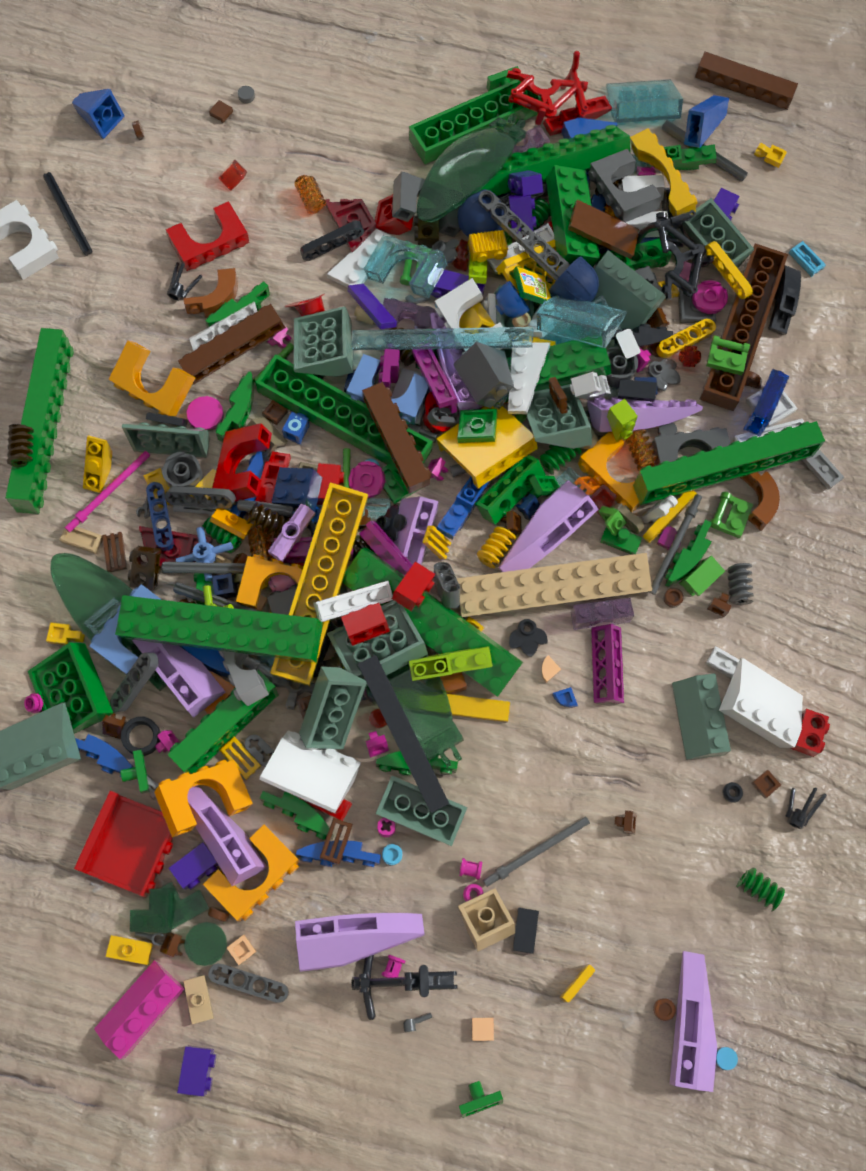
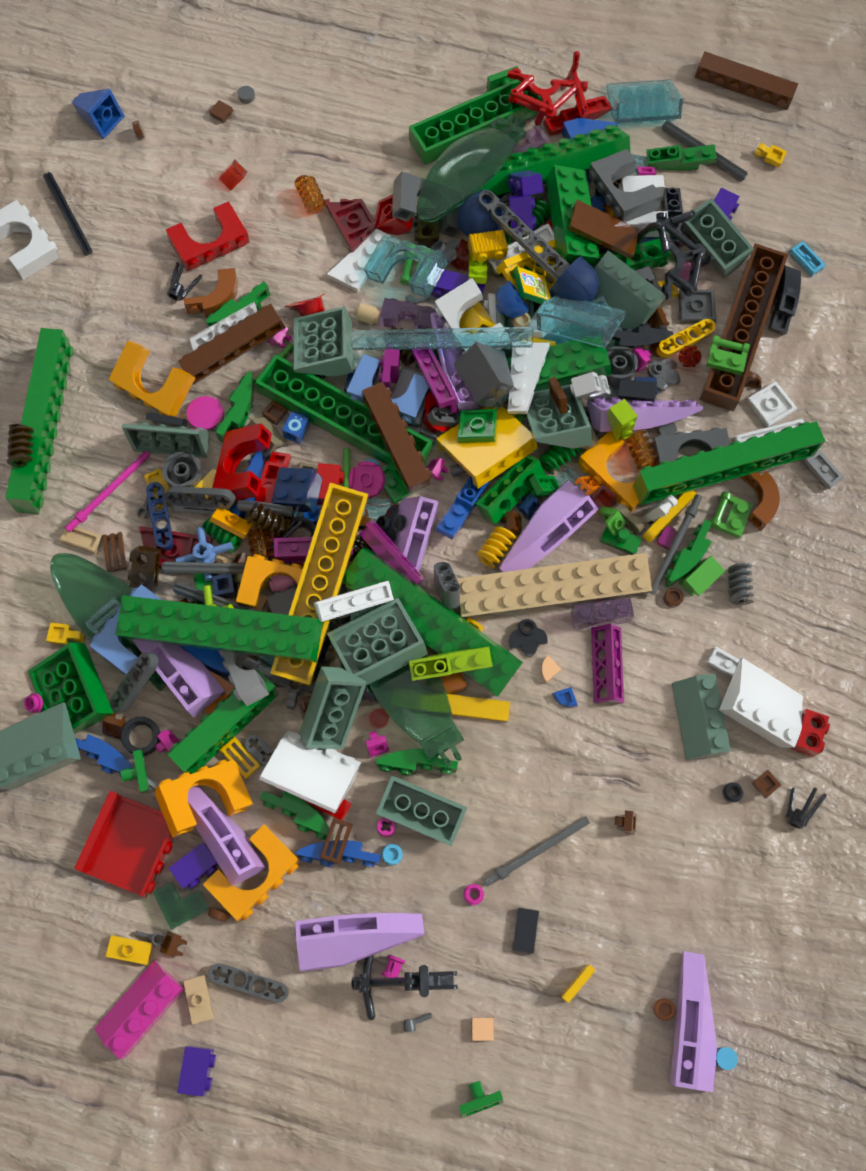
yellow slope [83,435,113,493] -> none
clear green plate [130,888,172,933] -> none
clear green tile [184,922,227,966] -> none
light nougat tile [227,935,257,965] -> none
lavender piece [268,504,315,562] -> none
black beam [300,221,364,261] -> none
red brick [341,602,390,646] -> none
dark purple tile [347,284,397,329] -> none
black tile [357,655,450,813] -> none
red brick [391,561,435,612] -> none
yellow tile [422,525,451,560] -> none
tan slope [458,888,515,952] -> none
dark pink bush [459,858,483,880] -> none
white sticker [616,329,640,359] -> none
yellow arch [630,128,698,216] -> none
blue slope [684,95,729,148] -> none
dark pink tile [692,280,728,314] -> none
yellow beam [705,241,752,299] -> none
reddish brown tile [707,593,732,617] -> none
green piece [736,867,785,912] -> none
clear blue slope [743,369,789,437] -> none

